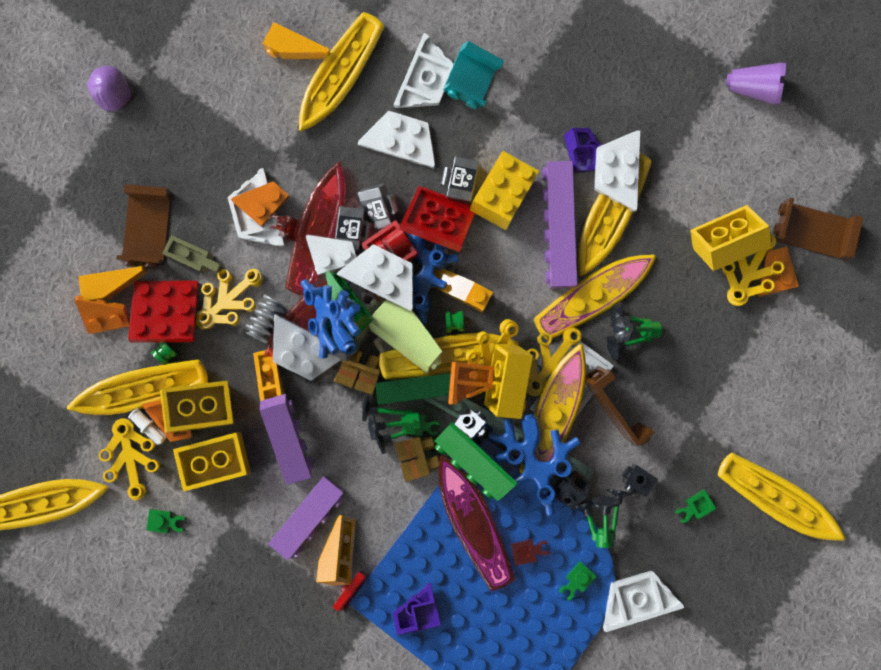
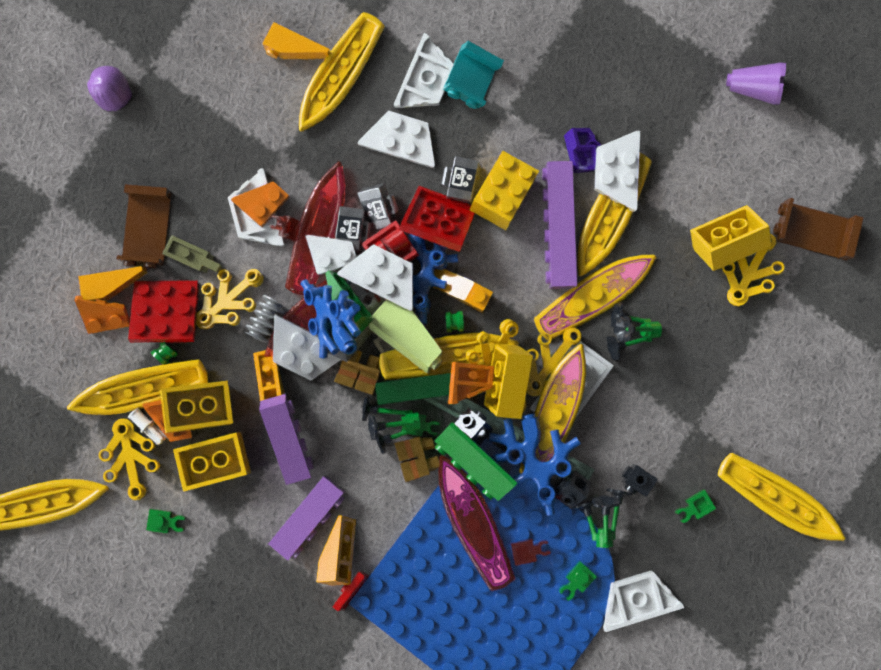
dark purple slope [393,583,441,636] -> none
reddish brown panel [585,366,655,446] -> none
orange wing [757,246,799,297] -> none

